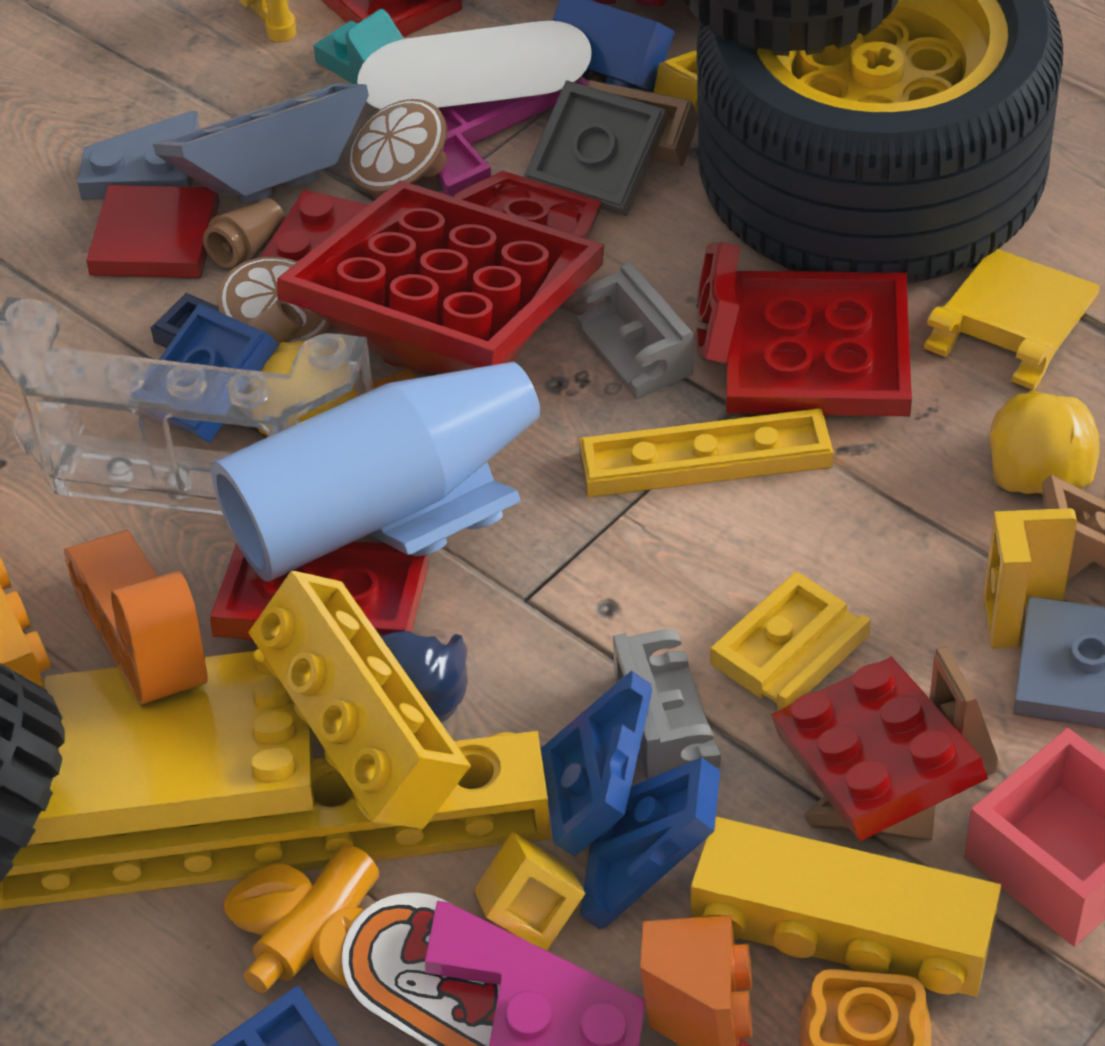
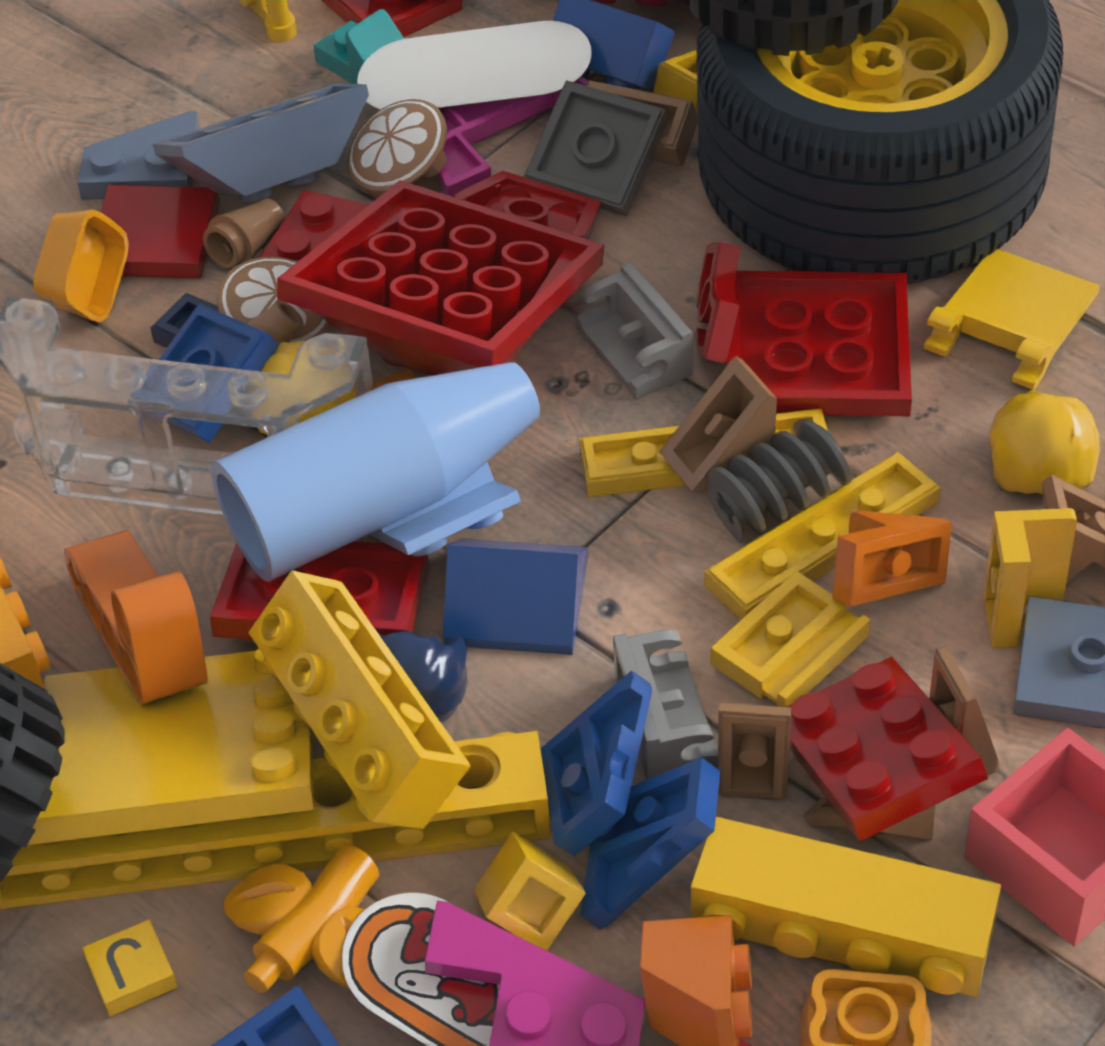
none -> light orange piece [33,209,129,323]
none -> yellow tile [81,919,178,1017]
none -> blue slope [443,538,588,655]
none -> medium nougat slope [659,357,777,494]
none -> yellow tile [704,452,941,620]
none -> dark grey piece [706,419,852,542]
none -> medium nougat slope [718,702,791,800]
none -> orange slope [833,511,952,607]

